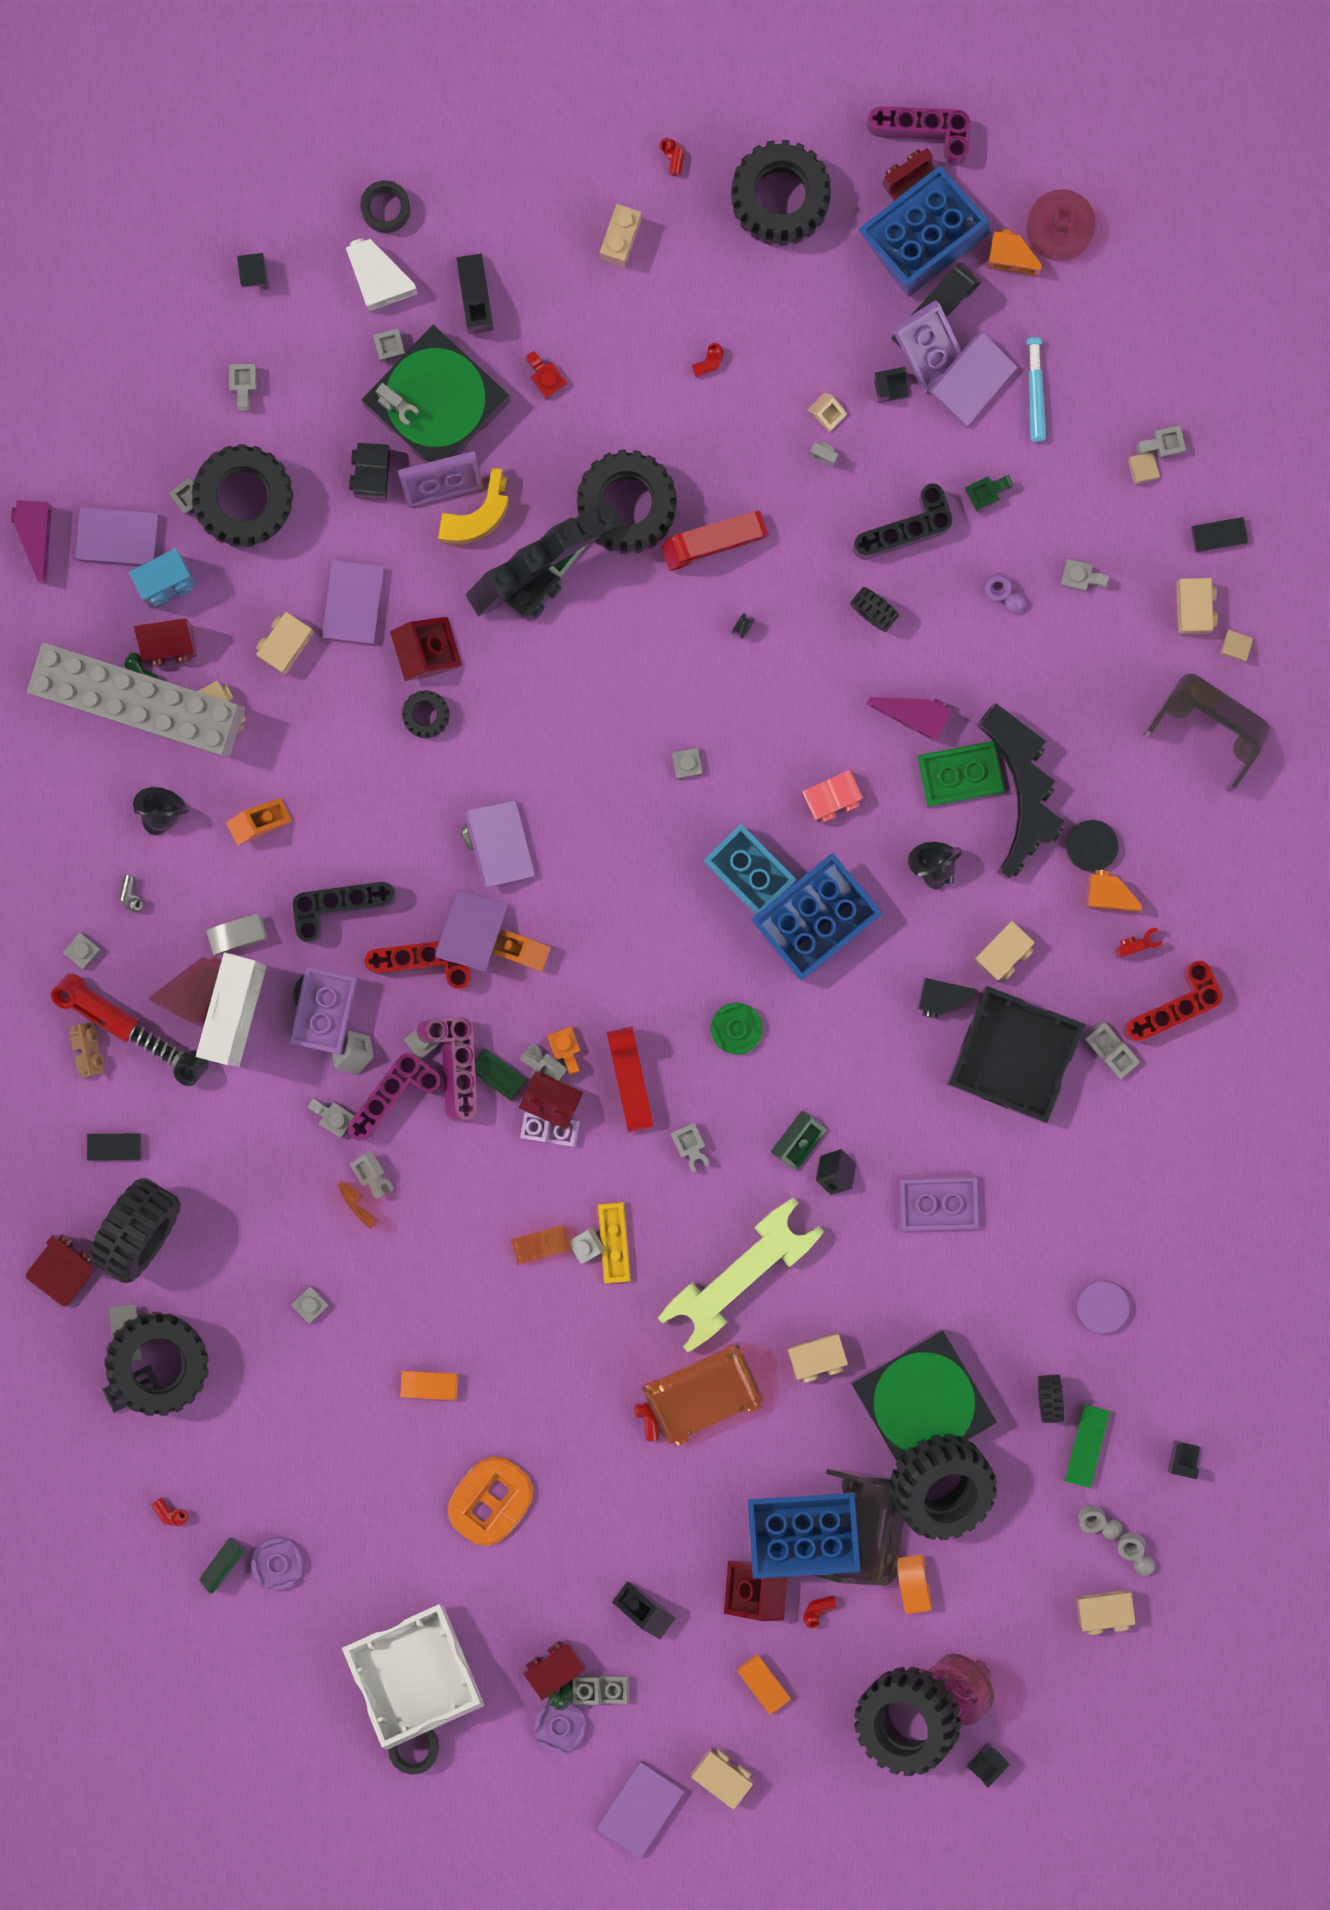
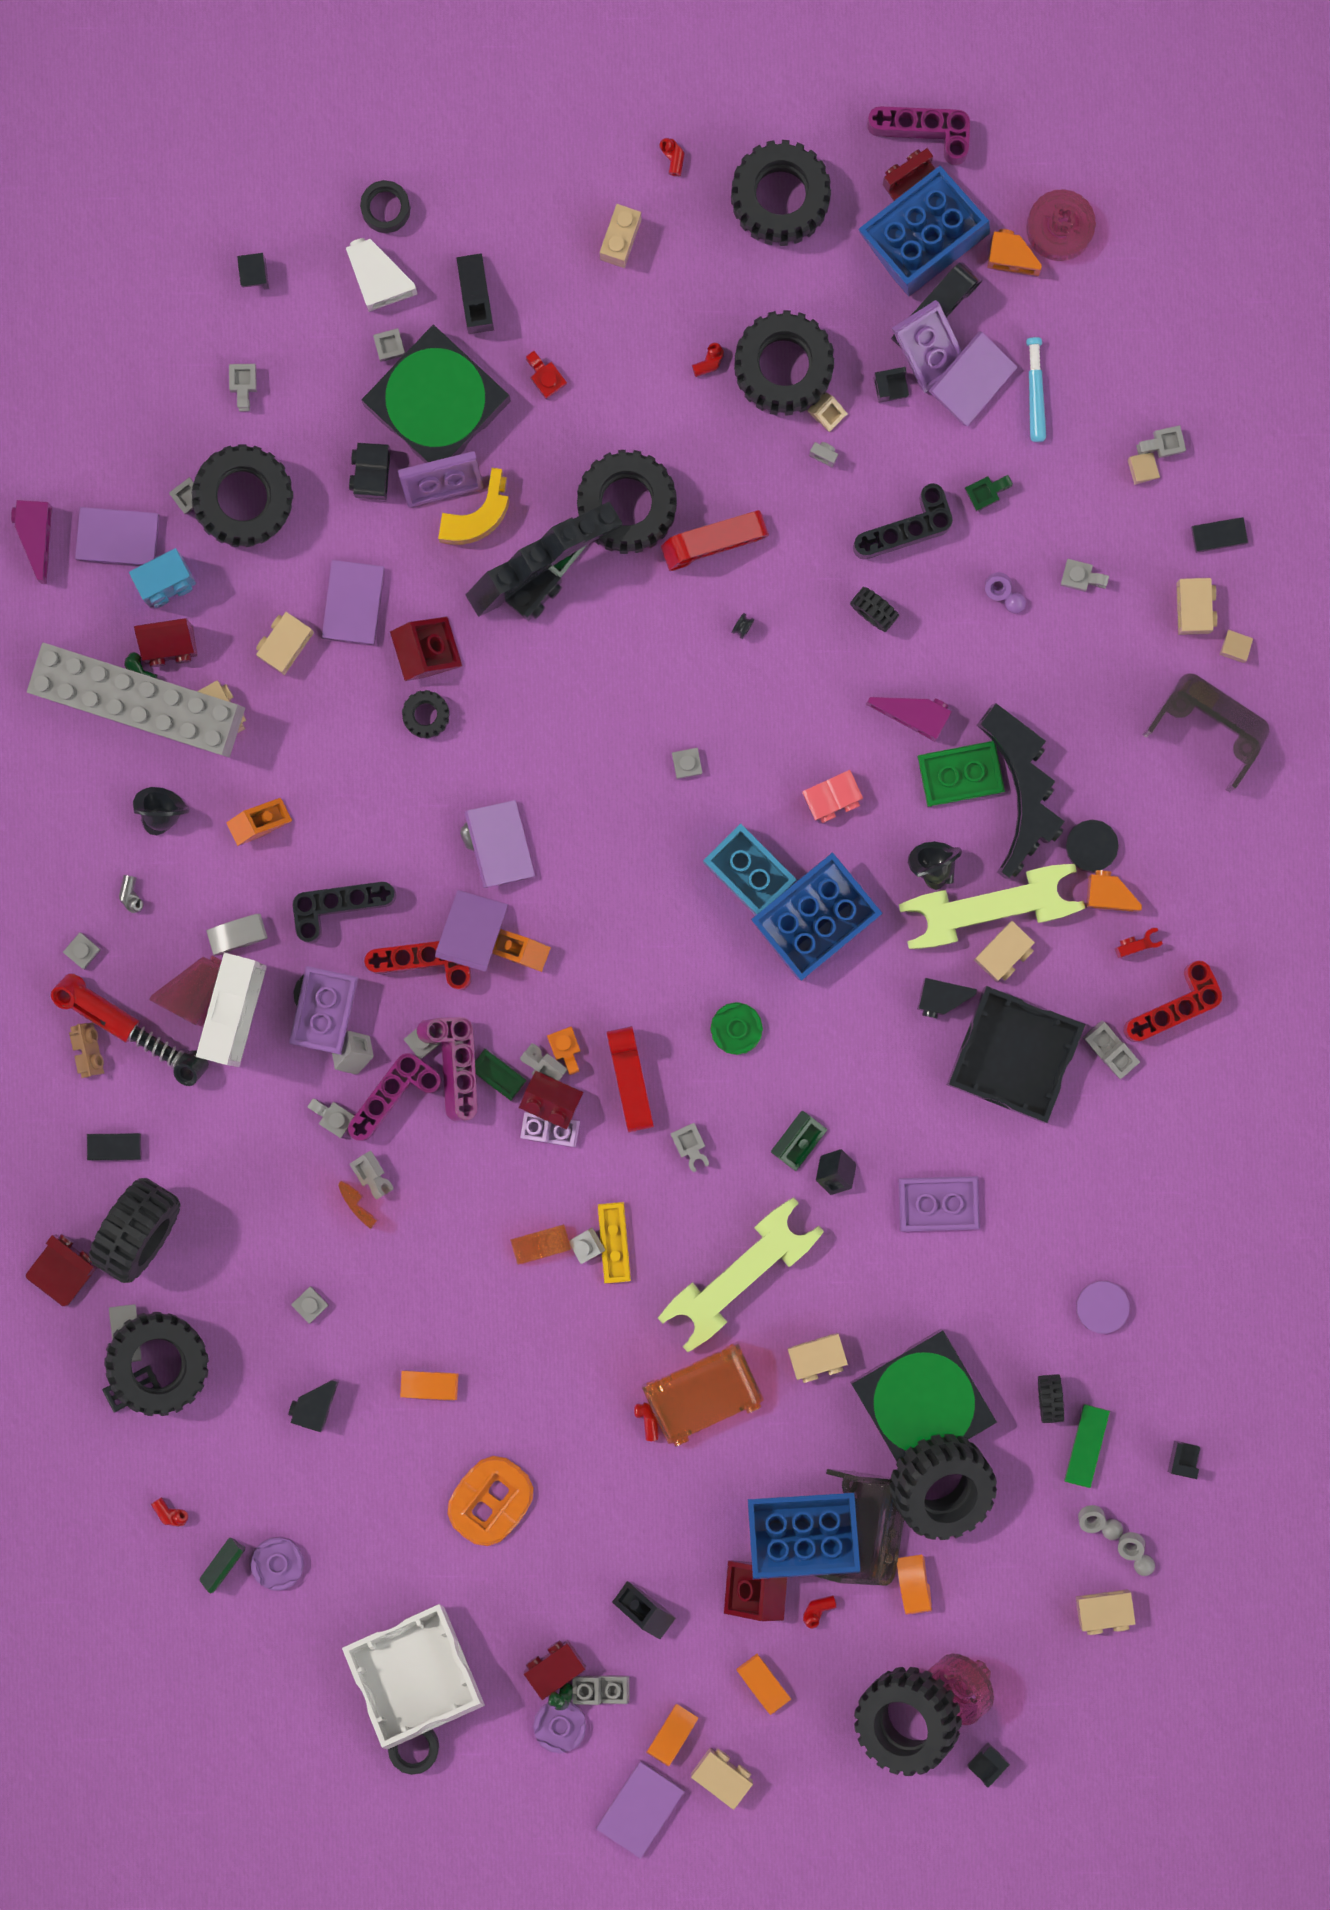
light grey plate [376,383,419,426] -> none
none -> black slope [288,1379,339,1433]
none -> orange slope [646,1704,698,1767]
none -> black tyre [734,310,835,416]
none -> yellowish green piece [899,864,1086,949]

